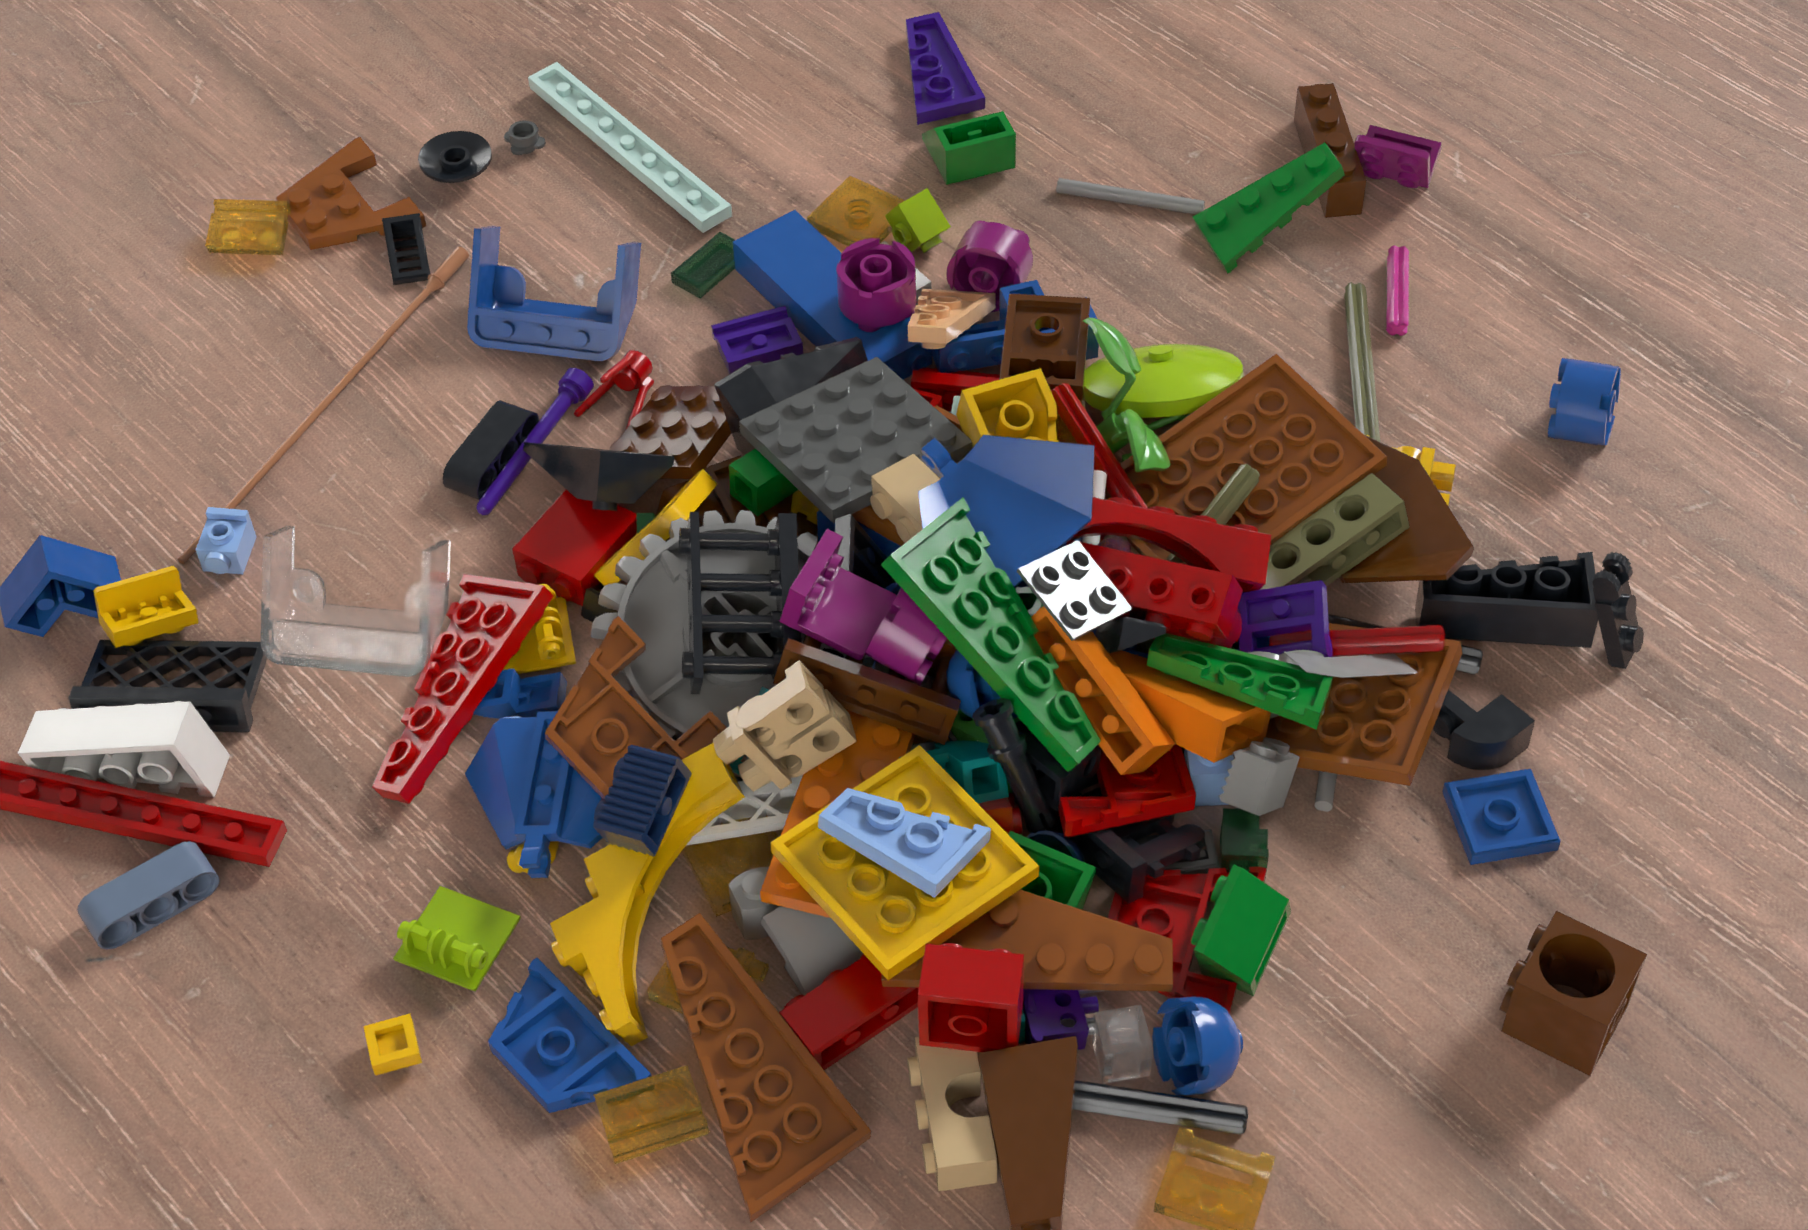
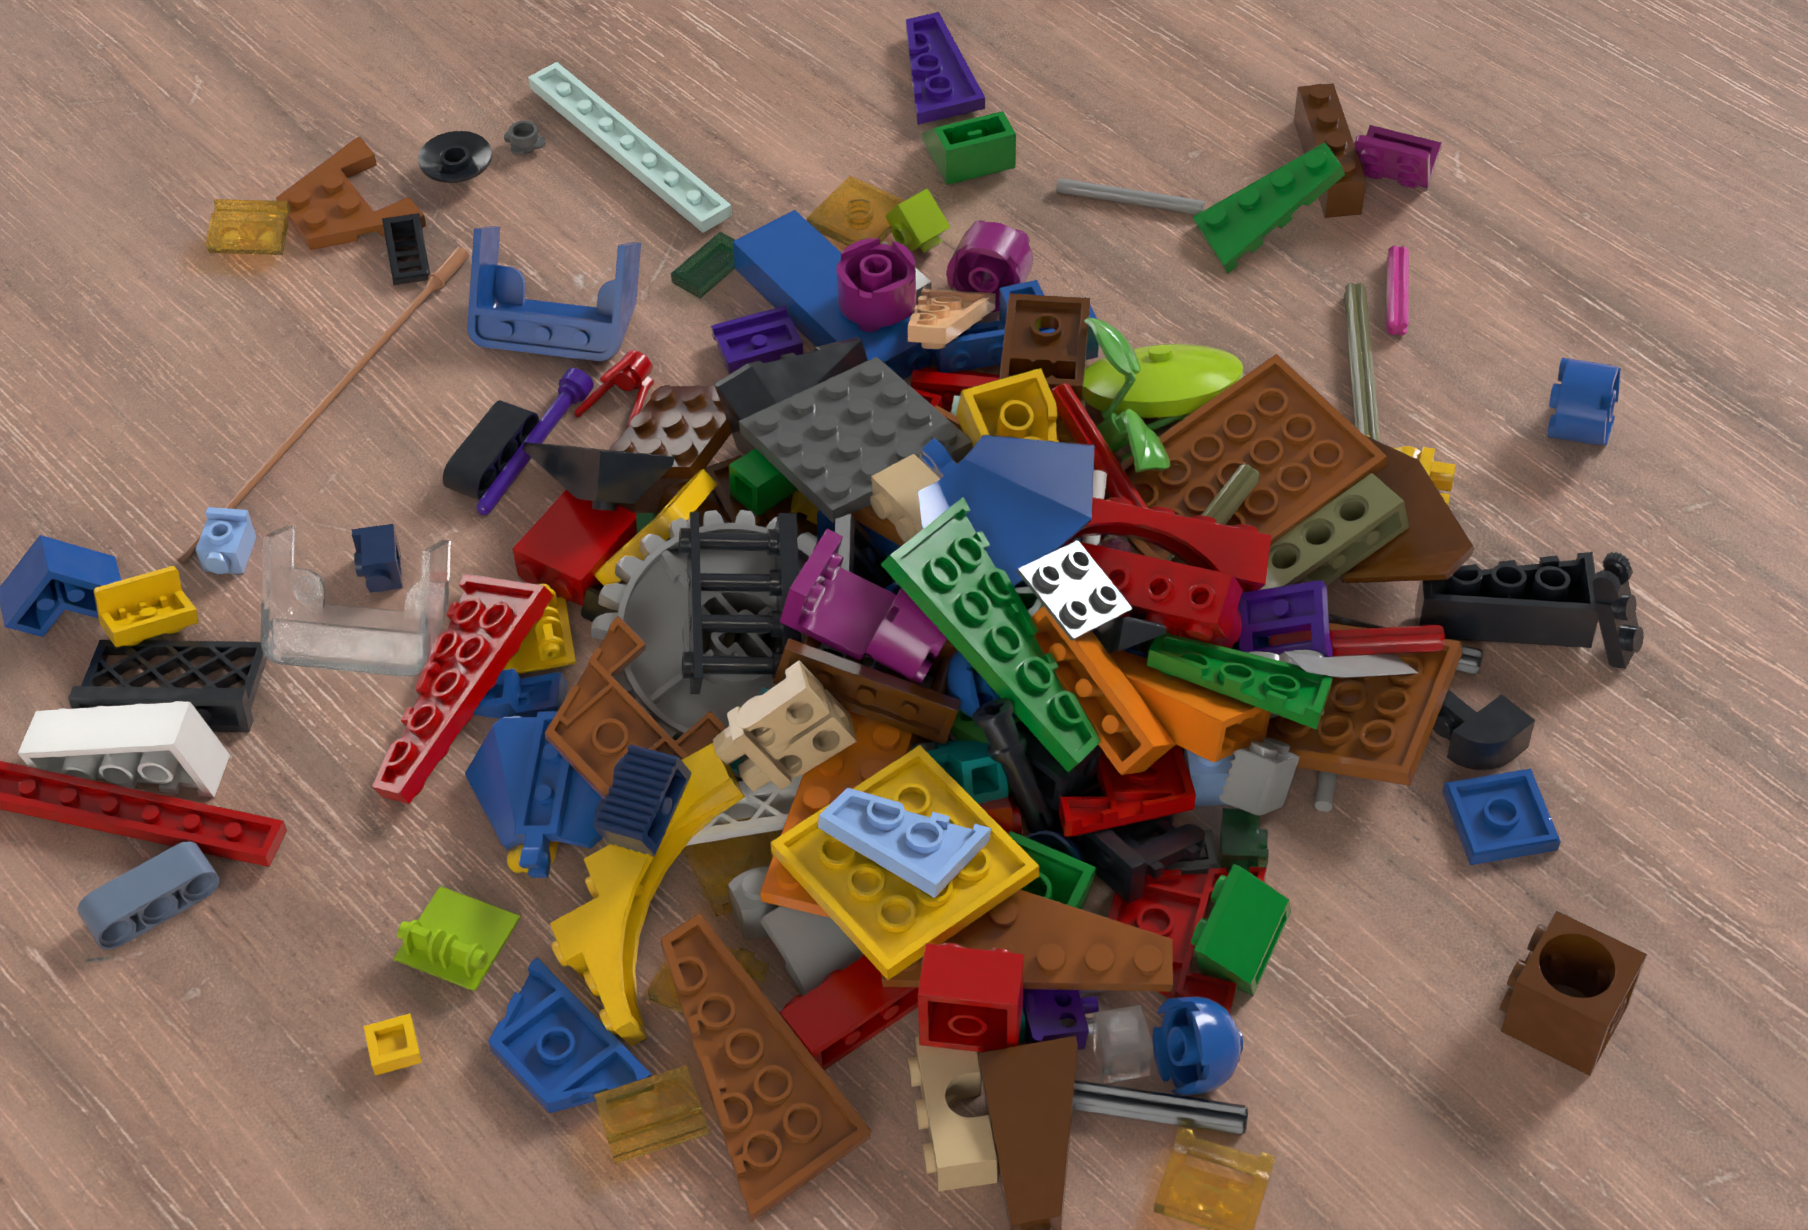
none -> dark blue brick [351,524,403,593]

